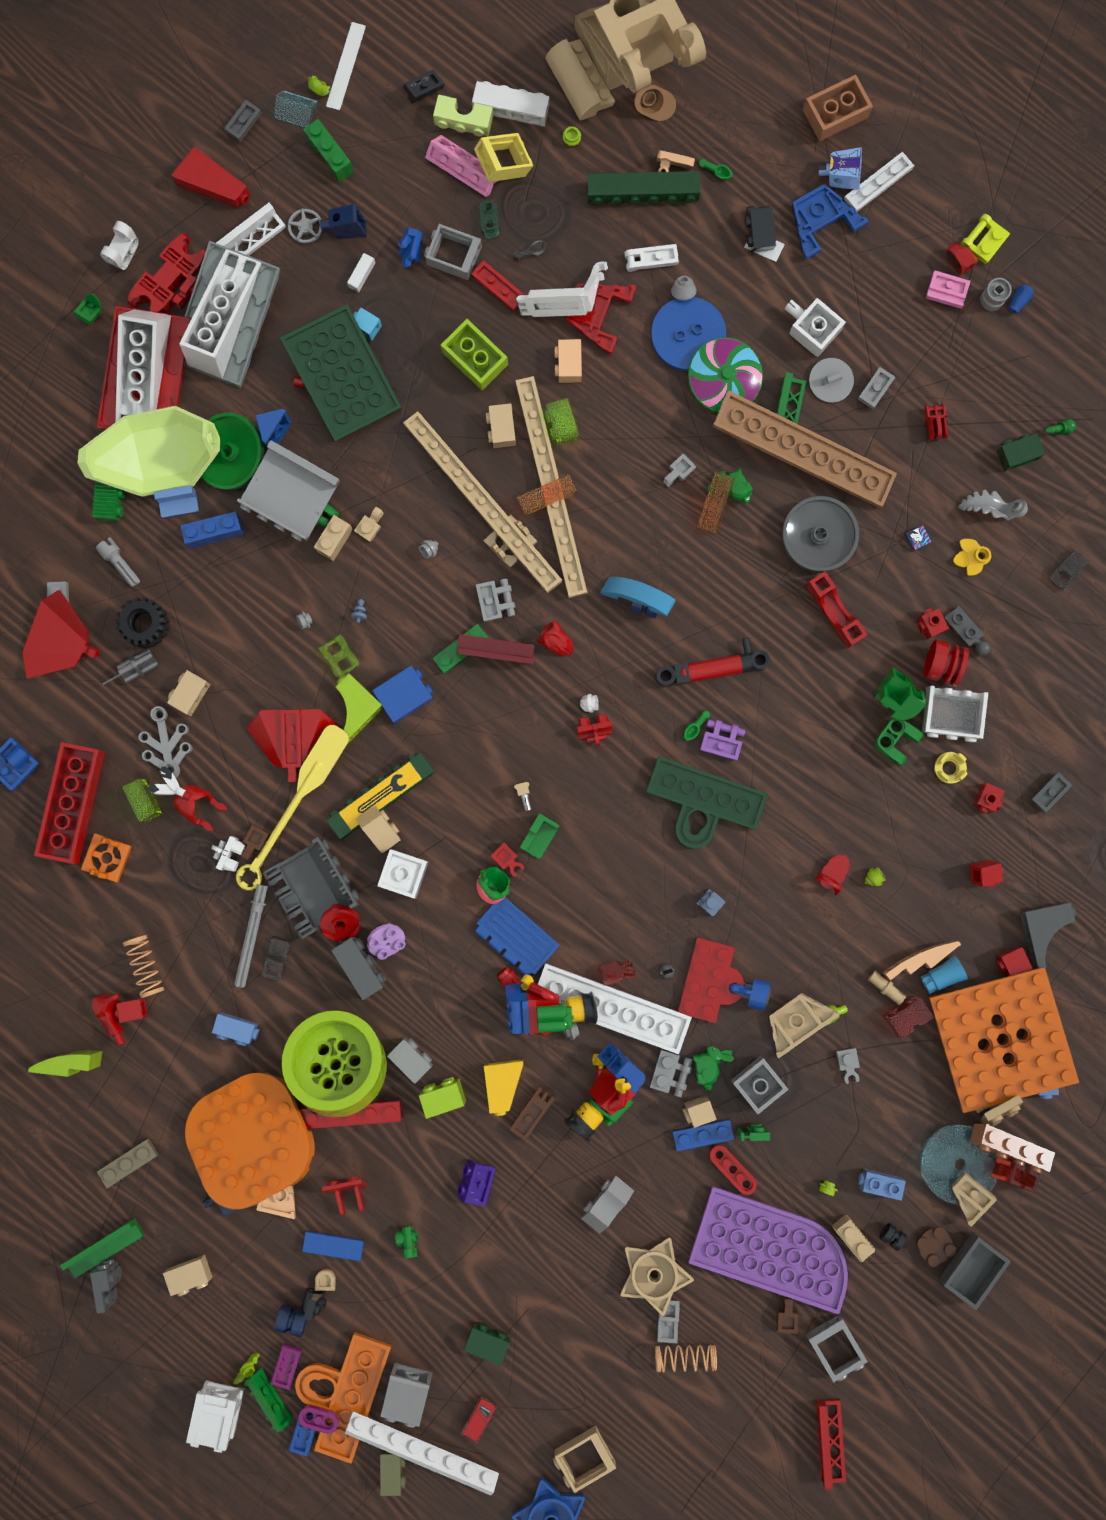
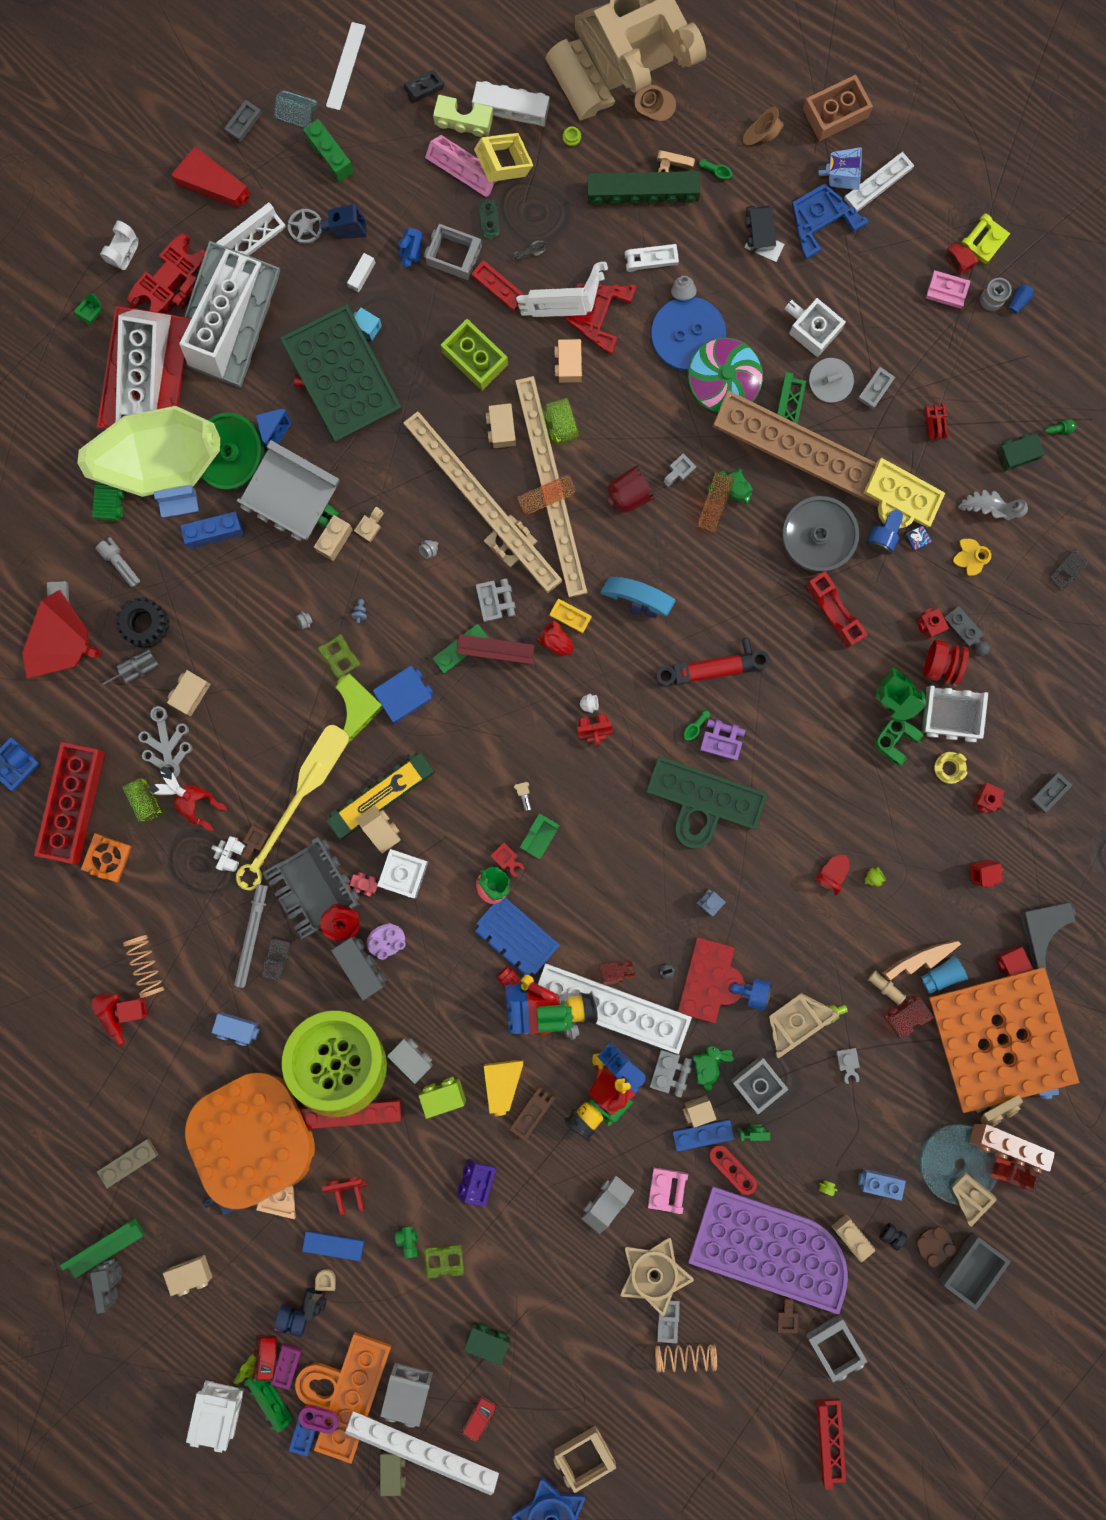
lime slope [28,1050,102,1077] -> none
red panel [246,709,342,782] -> none
lime plate [308,75,330,96] -> none
none -> slope [252,1335,277,1381]
none -> coral piece [350,872,378,896]
none -> clear neon green piece [425,1245,464,1278]
none -> yellow plate [549,599,592,634]
none -> dark red cylinder [607,465,655,513]
none -> bright pink plate [648,1167,688,1214]
none -> medium nougat piece [743,107,783,145]
none -> light yellow plate [864,458,945,555]

